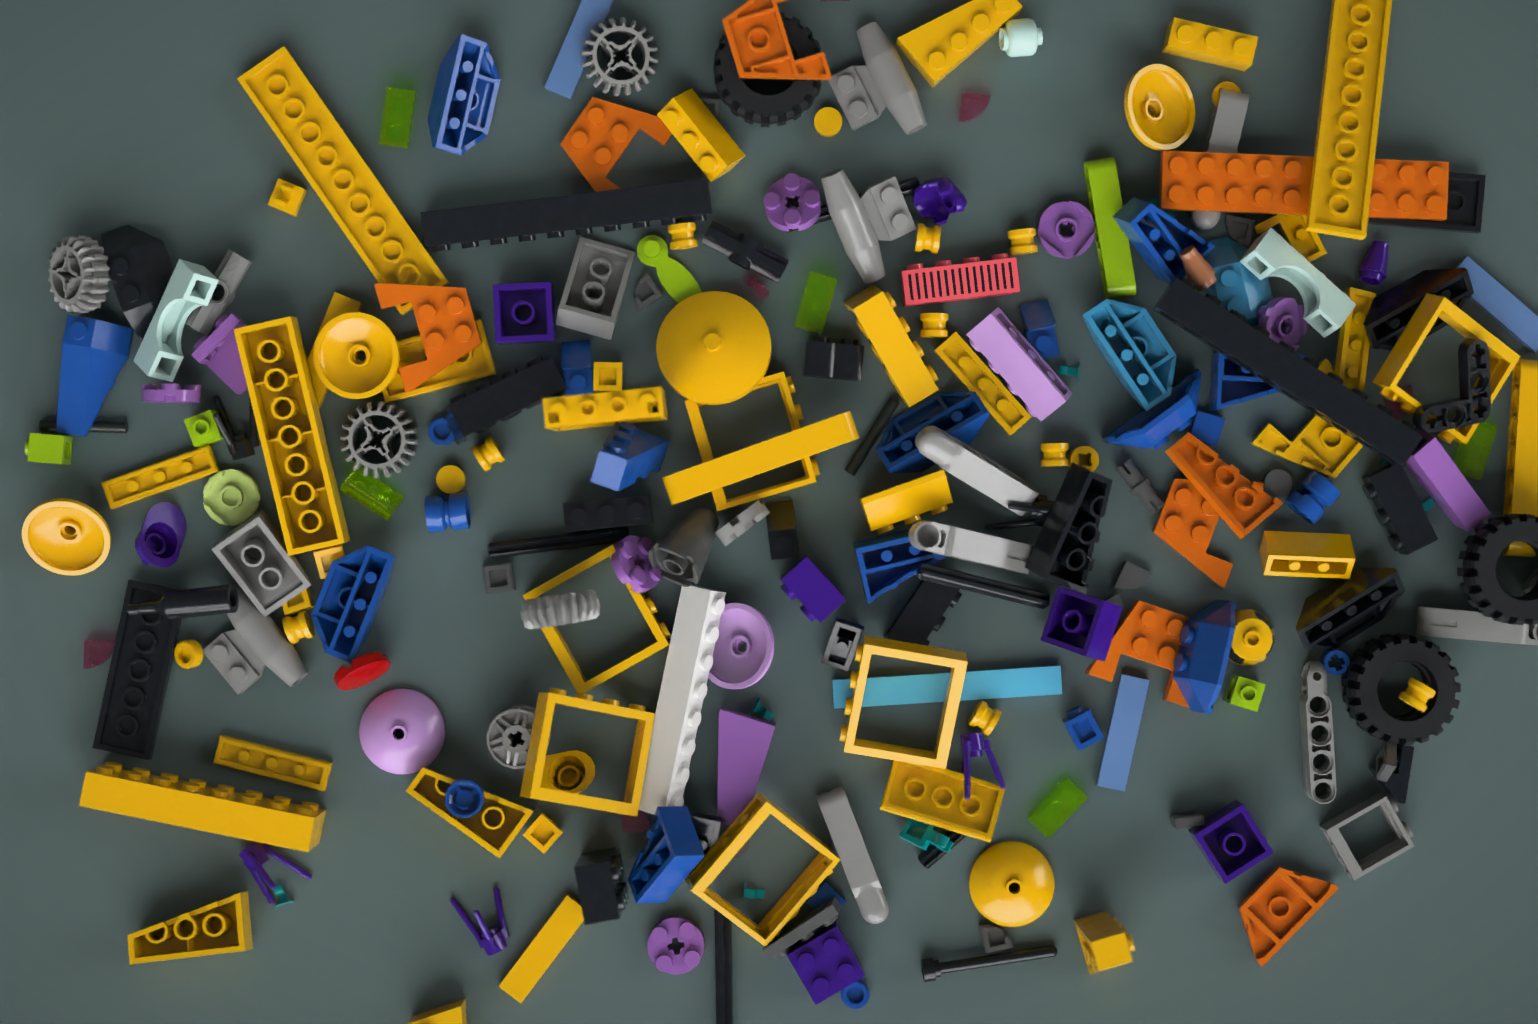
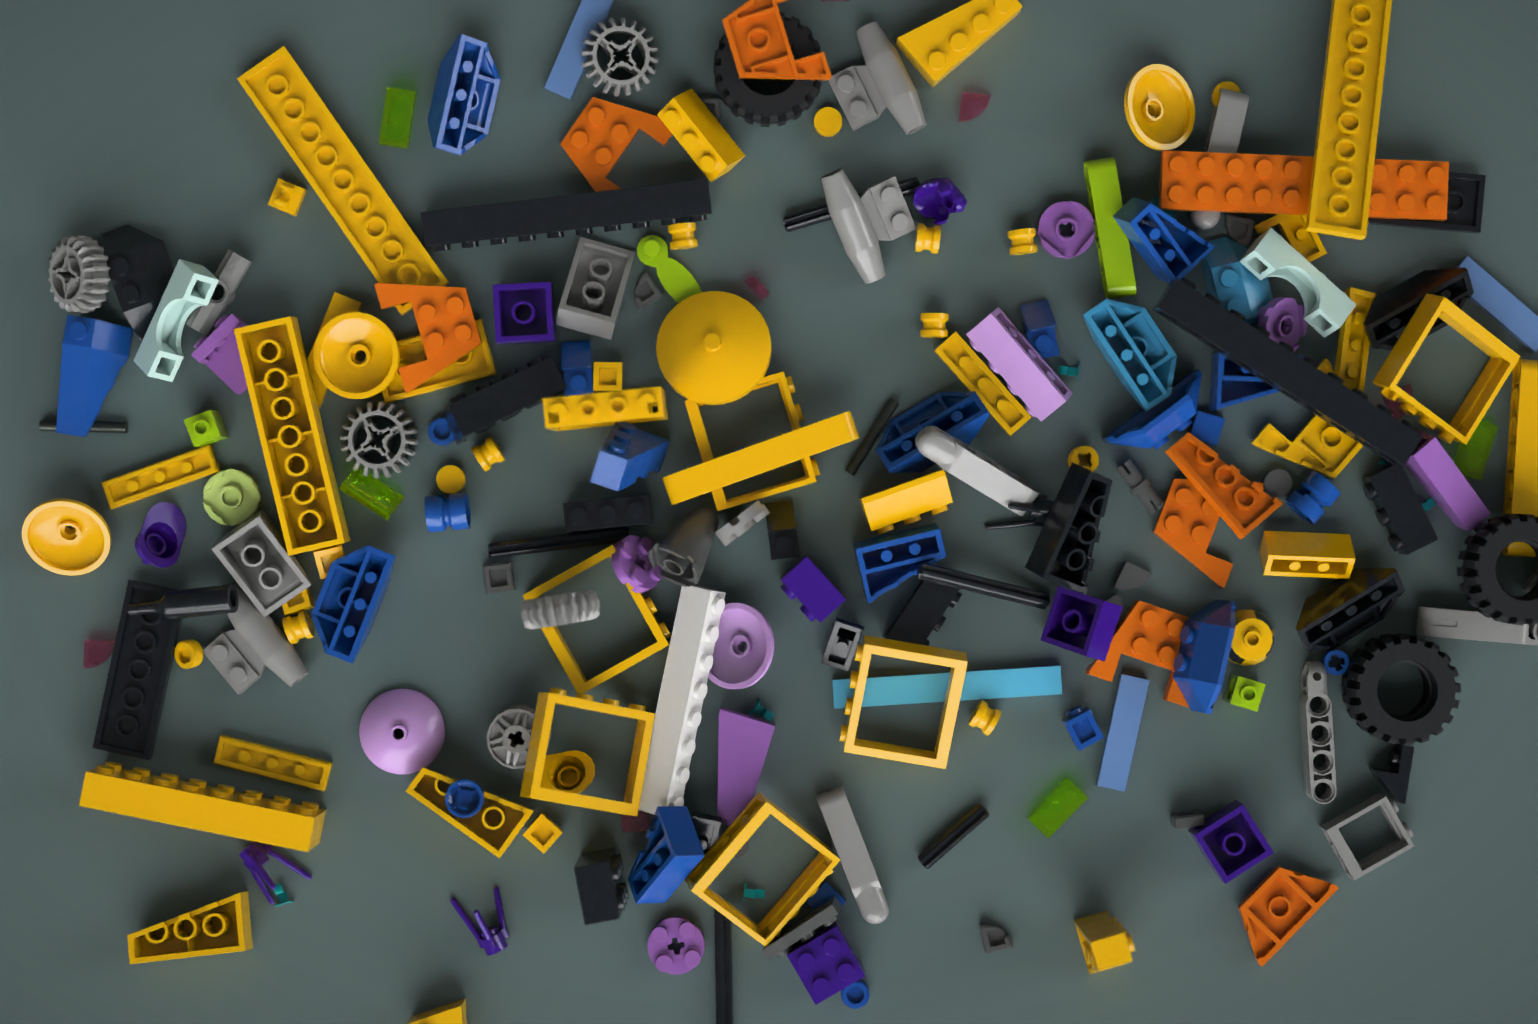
lime brick [25,433,73,465] -> none
medium lavender plate [142,383,201,403] -> none
black plant [213,396,259,460] -> none
red tile [333,652,391,690] -> none
yellow tile [498,894,584,1003] -> none
black piece [702,221,789,283] -> none
medium lavender plate [763,173,822,232] -> none
clear neon green plate [794,271,838,335] -> none
black brick [803,336,864,381] -> none
yellow wedge [844,285,939,407] -> none
yellow tile [880,760,1006,843] -> none
teal plate [899,818,954,853] -> none
coral brick [900,253,1020,308] -> none
light grey piece [908,521,1034,574] -> none
black piece [921,946,1058,982] -> none
dark purple plant [960,733,1006,799] -> none
yellow dish [969,841,1055,927] -> none
light aqua head [999,18,1043,57] -> none
yellow wheel [1040,443,1069,467] -> none
yellow brick [1162,17,1258,72] -> none
nougat cone [1179,246,1217,291] -> none
dark purple cone [1358,240,1389,285] -> none
dark grey tile [1376,742,1397,782] -> none
yellow wheel [1398,677,1436,712] -> none
black beam [1412,338,1491,433] -> none

